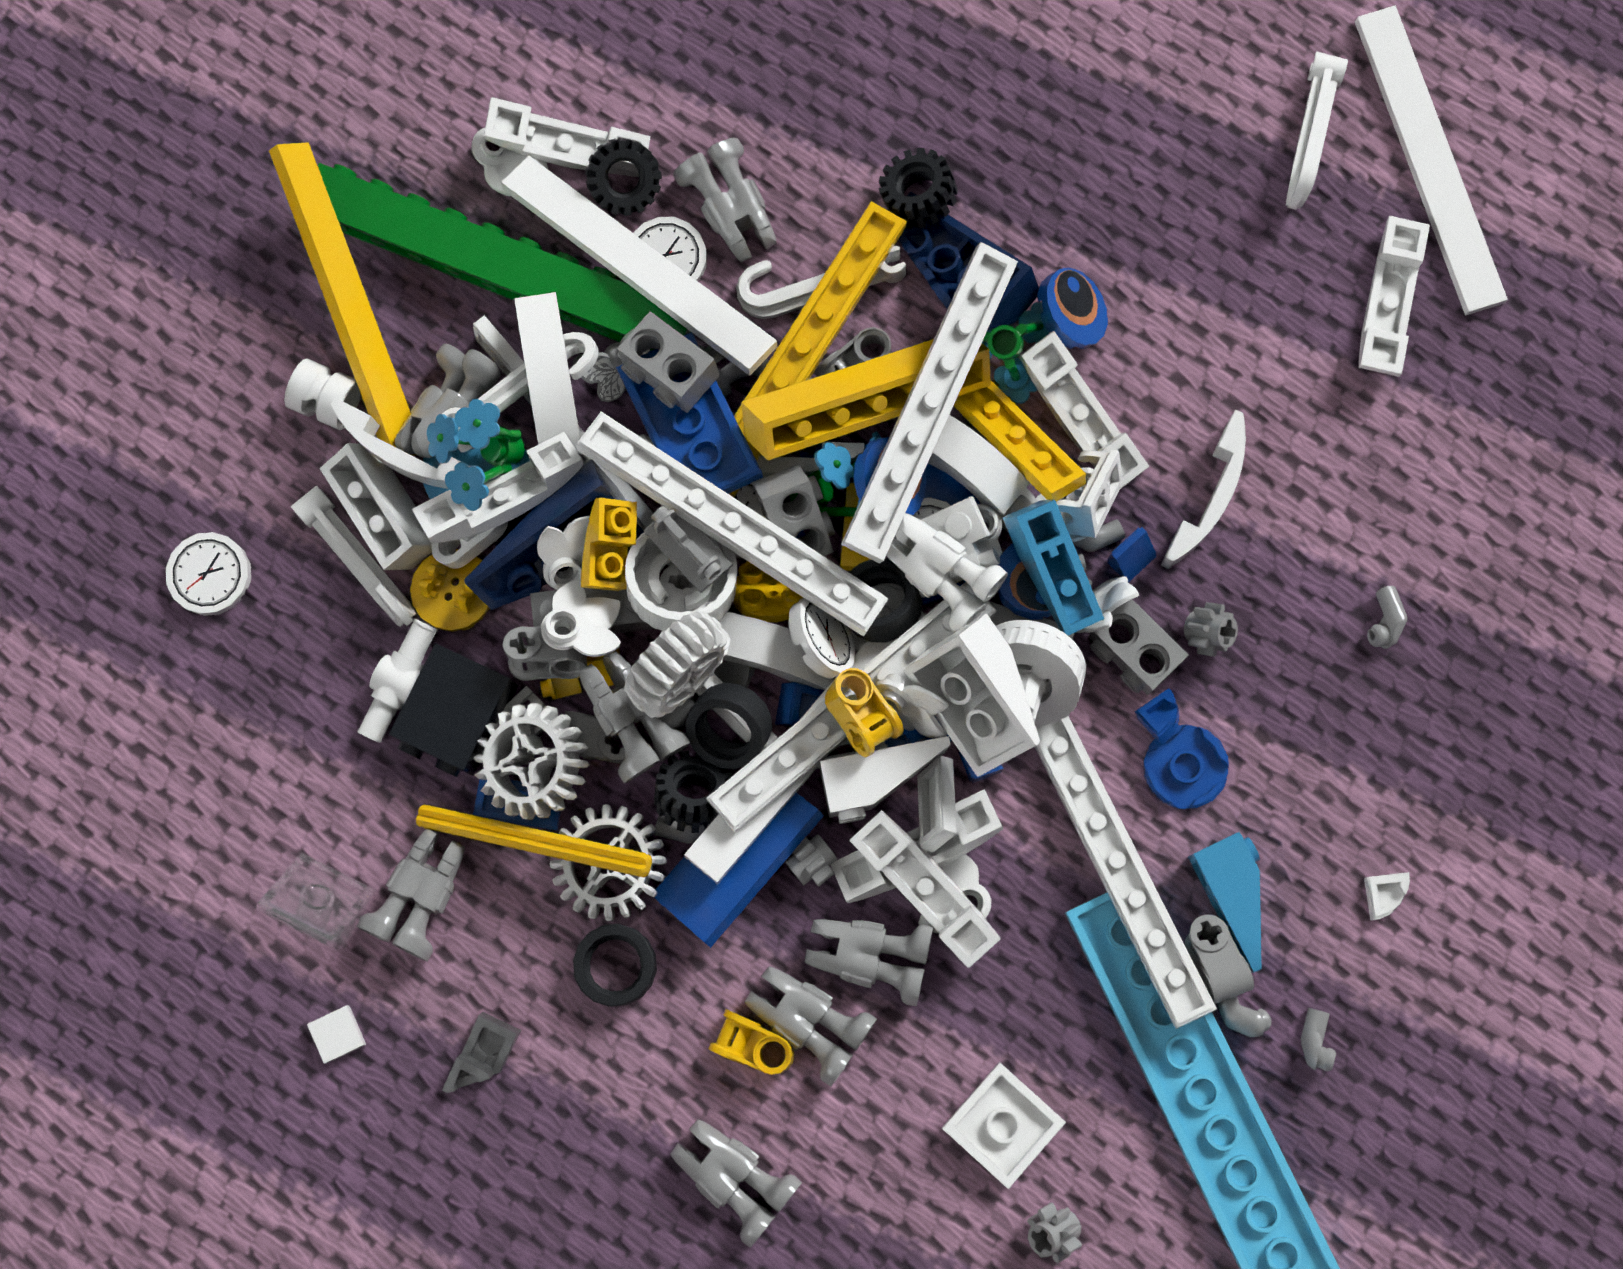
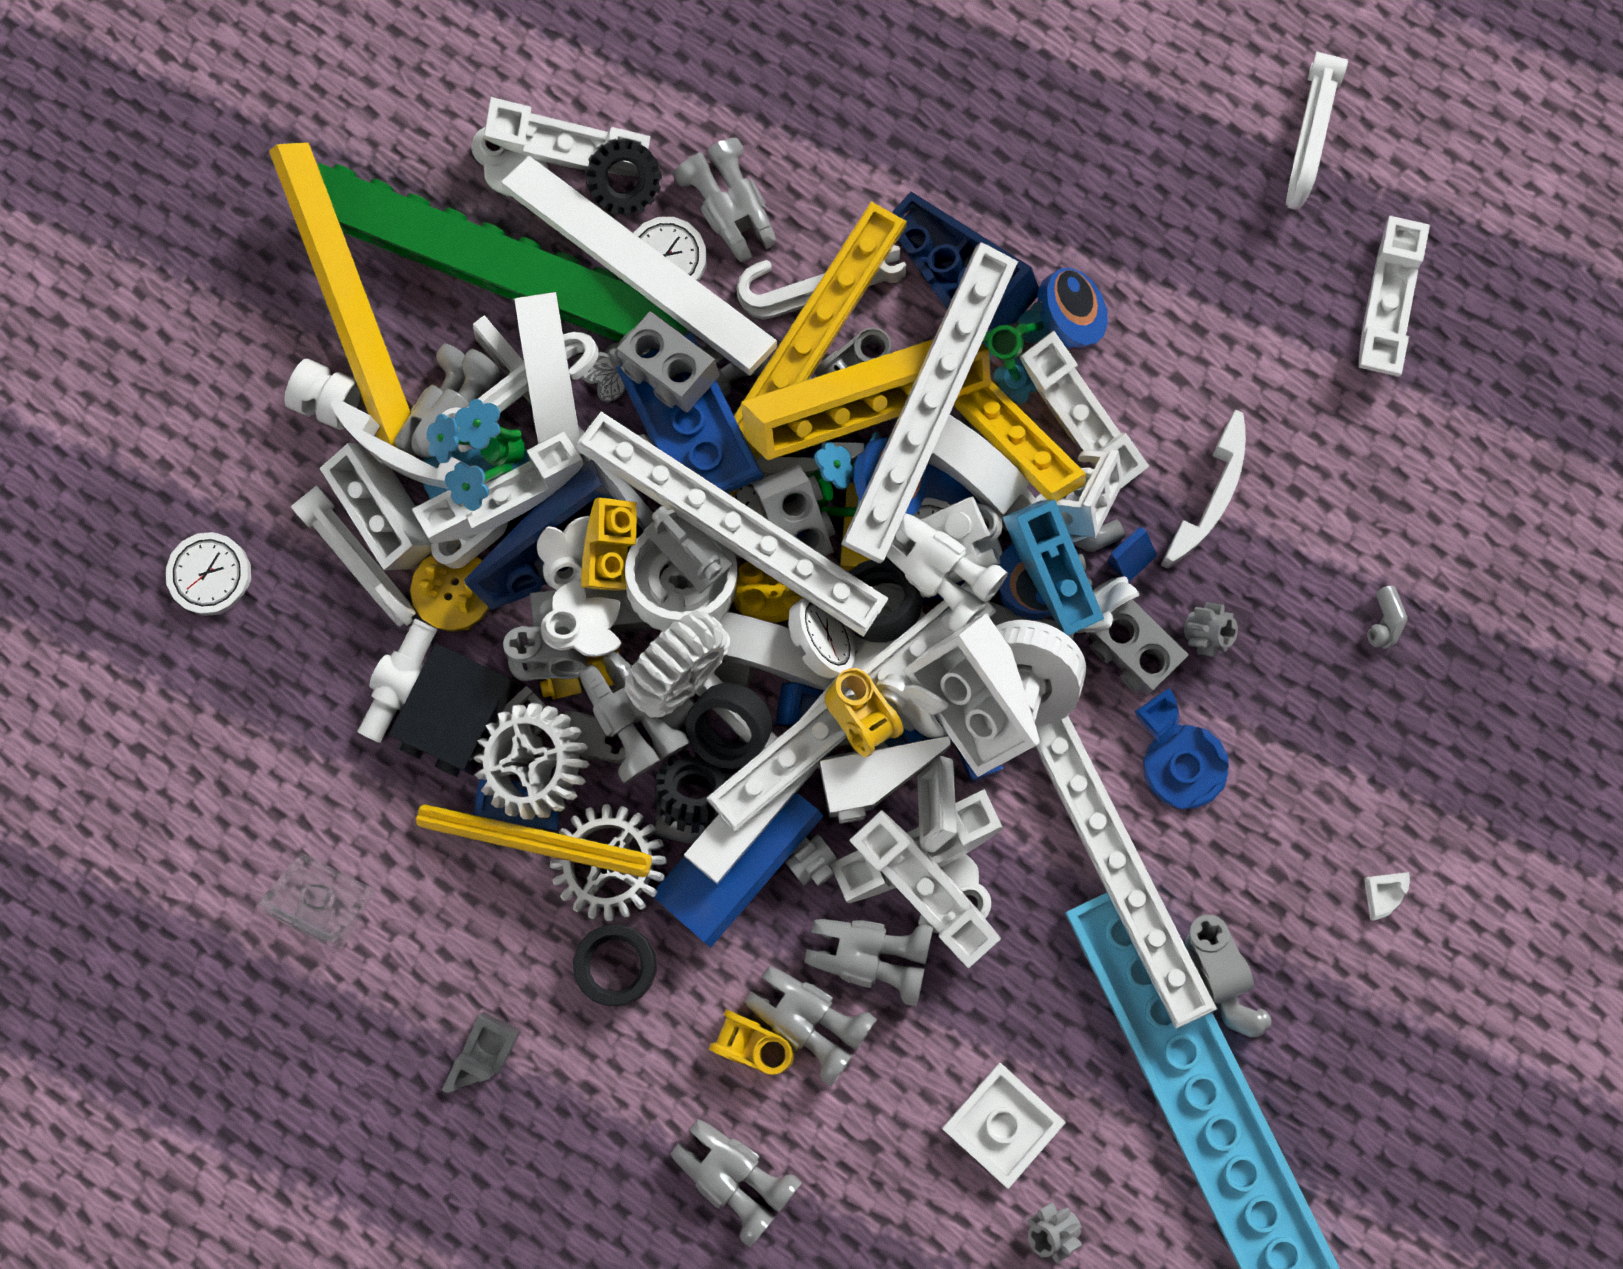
white tile [307,1005,366,1064] -> none
light grey piece [356,829,465,962] -> none
black tyre [879,148,958,229] -> none
dark azure slope [1188,831,1262,973] -> none
light grey arm [1301,1008,1336,1072] -> none
white tile [1355,5,1508,316] -> none

